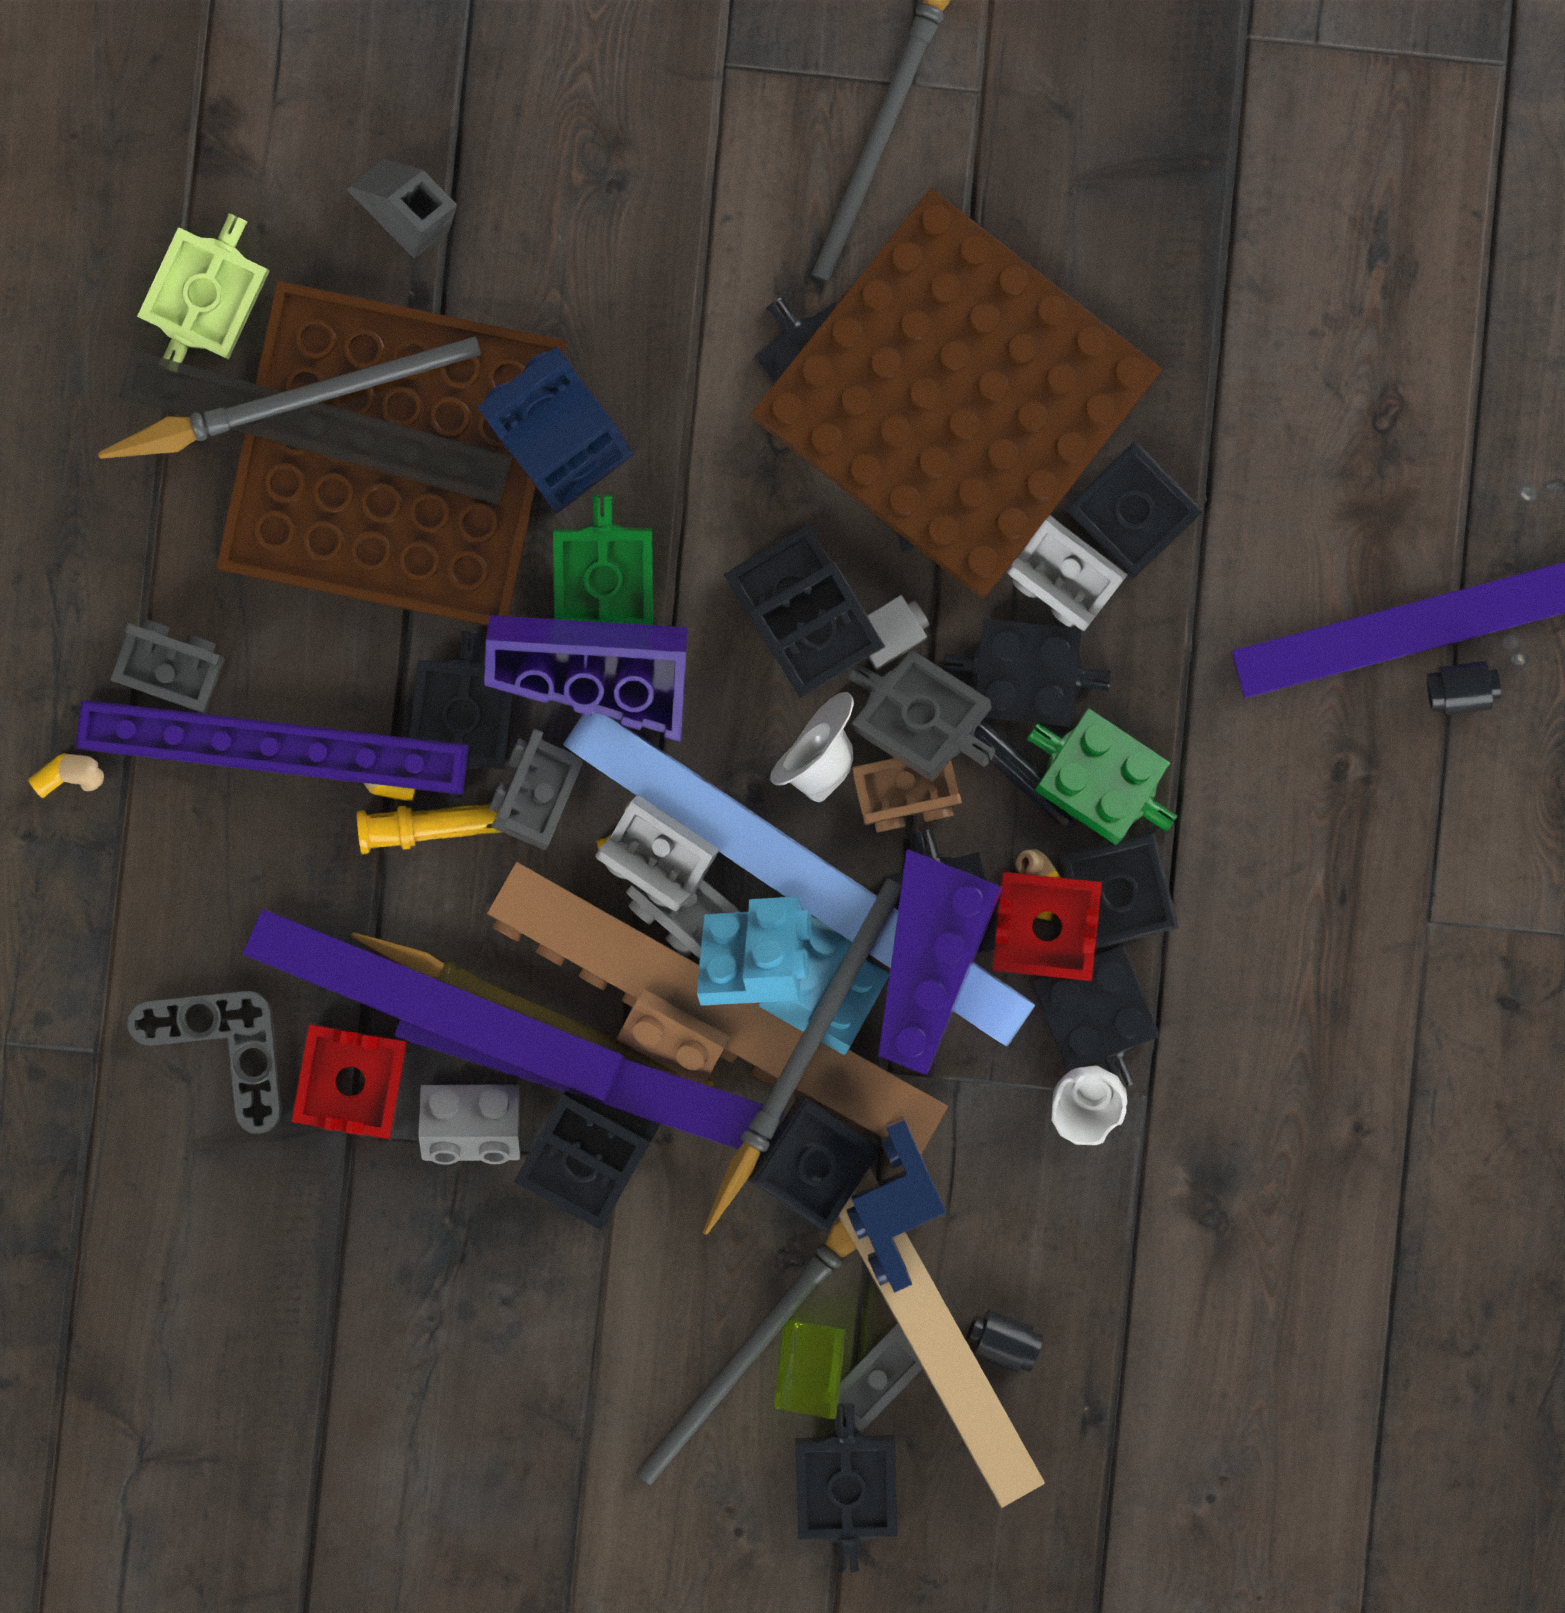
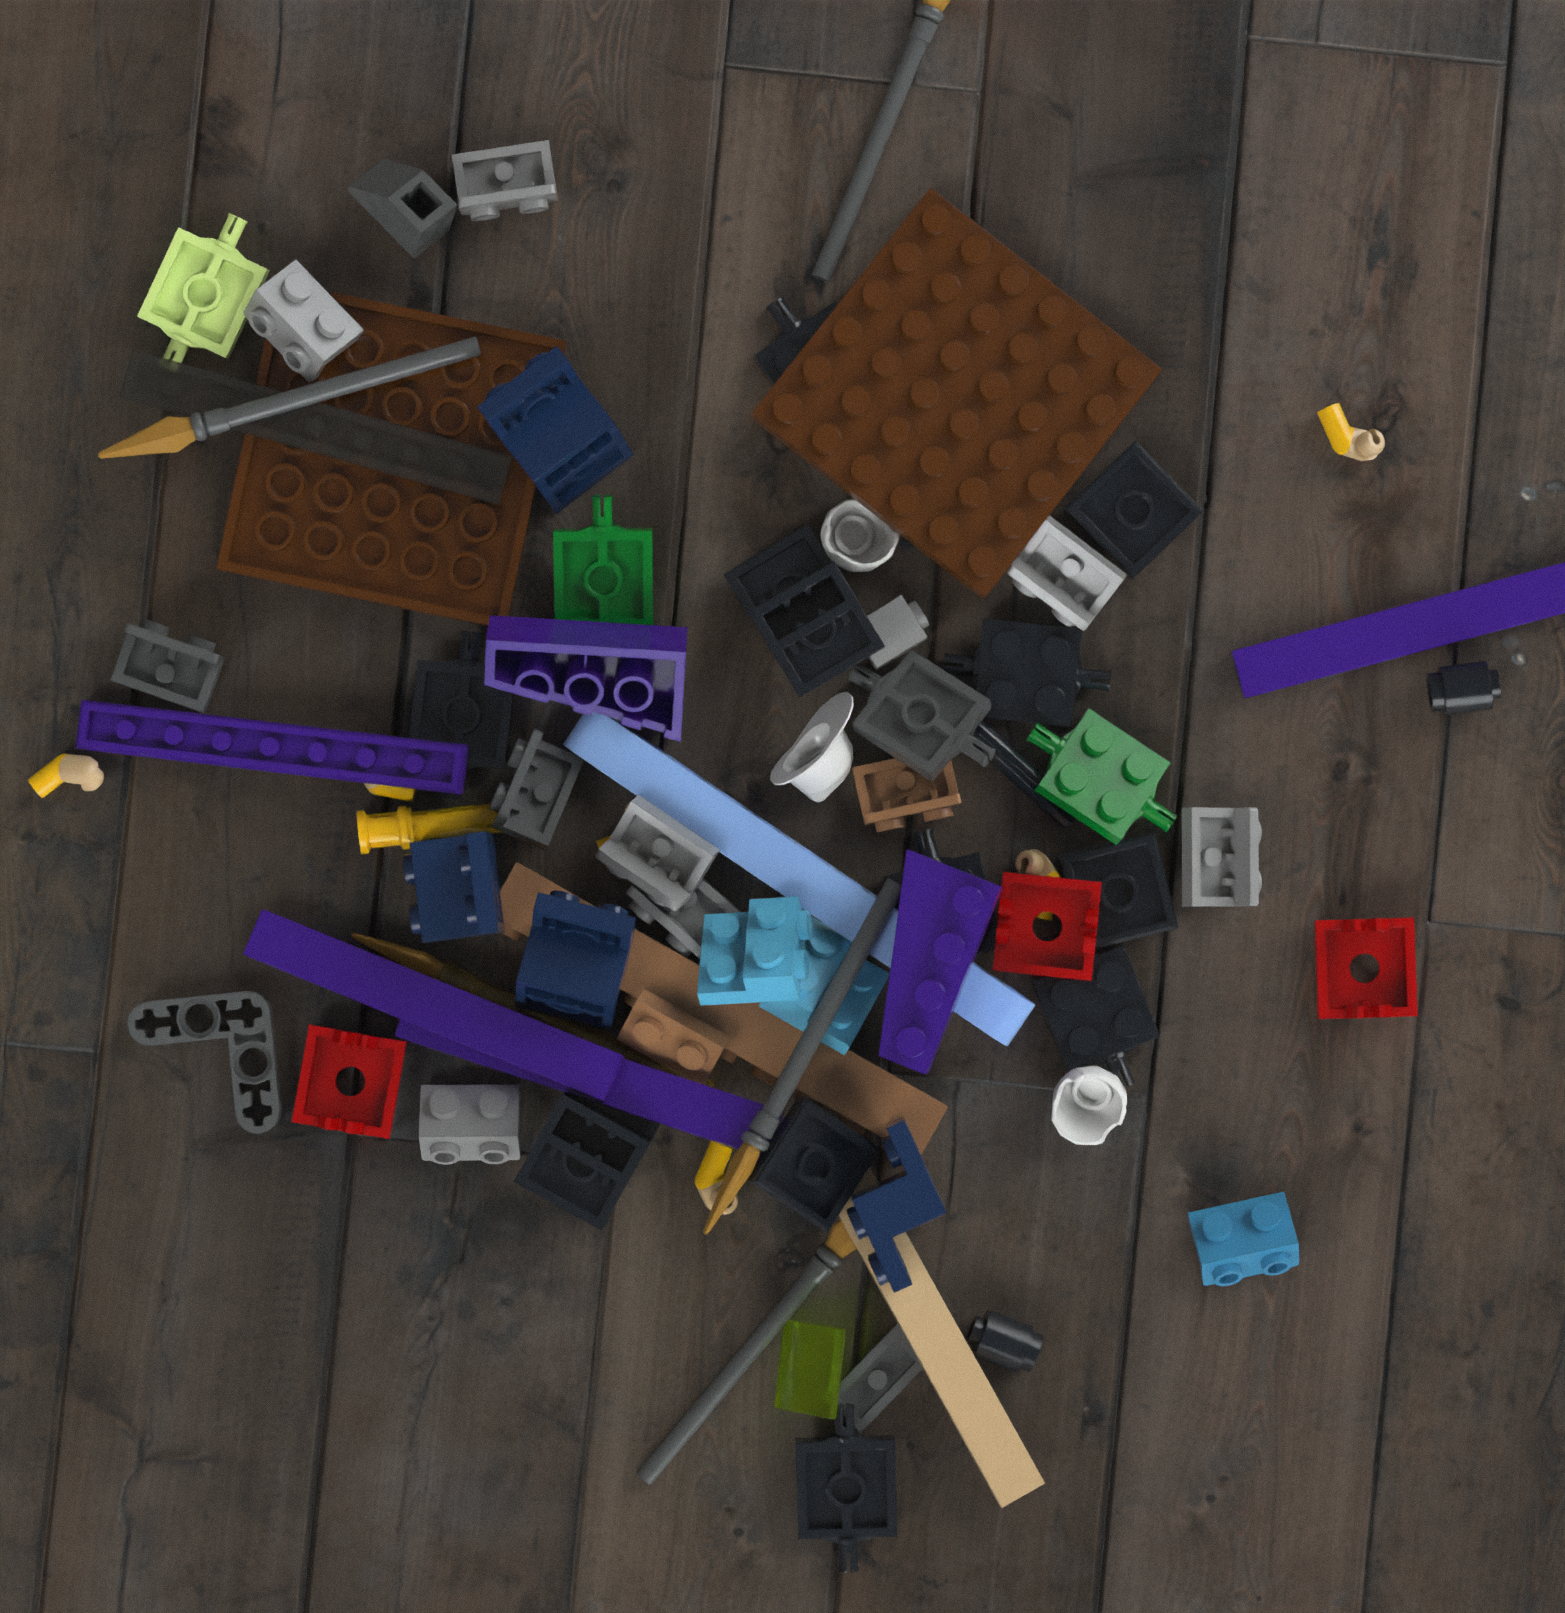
none -> light grey bracket [243,260,364,383]
none -> dark blue bracket [403,831,505,943]
none -> light grey bracket [452,140,558,221]
none -> dark blue bracket [515,890,636,1032]
none -> yellow arm [695,1141,739,1215]
none -> white hair [820,499,899,572]
none -> light grey bracket [1182,807,1262,907]
none -> dark azure bracket [1188,1192,1299,1286]
none -> red piece [1313,917,1418,1019]
none -> arm [1317,403,1385,461]

